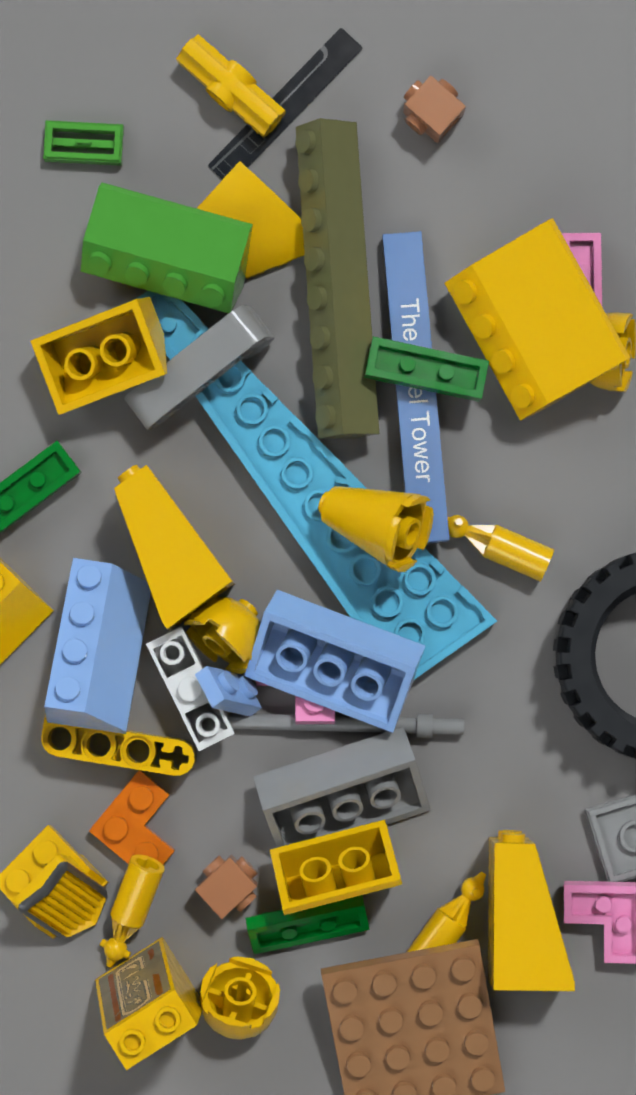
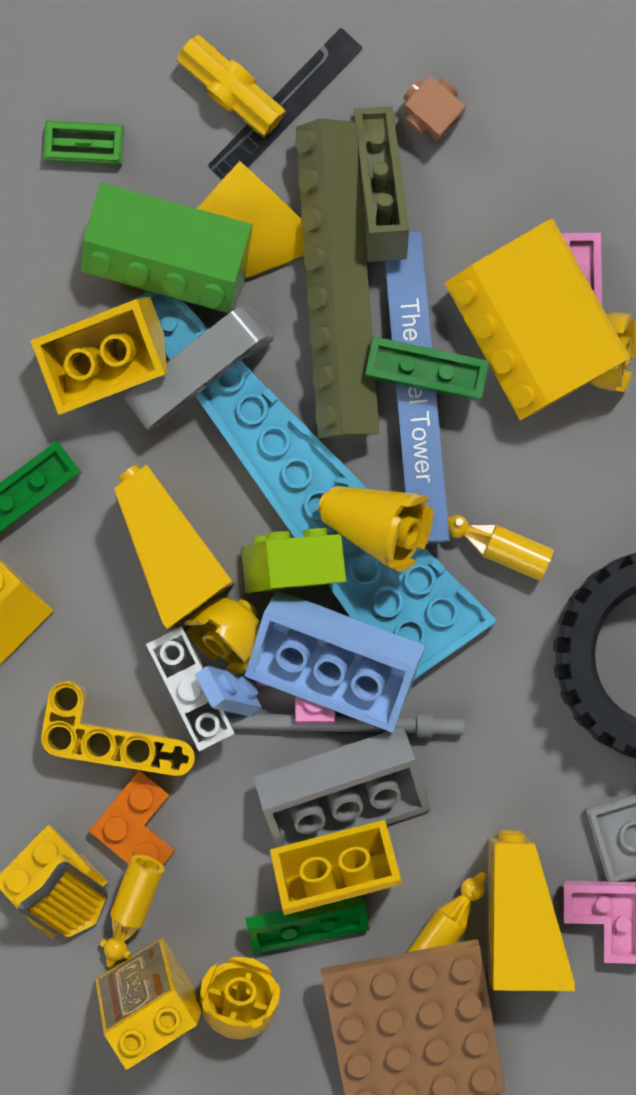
light blue slope [44,558,151,734] -> none
nougat brick [195,854,258,919] -> none
none -> lime brick [241,528,346,594]
none -> olive slope [354,106,409,262]

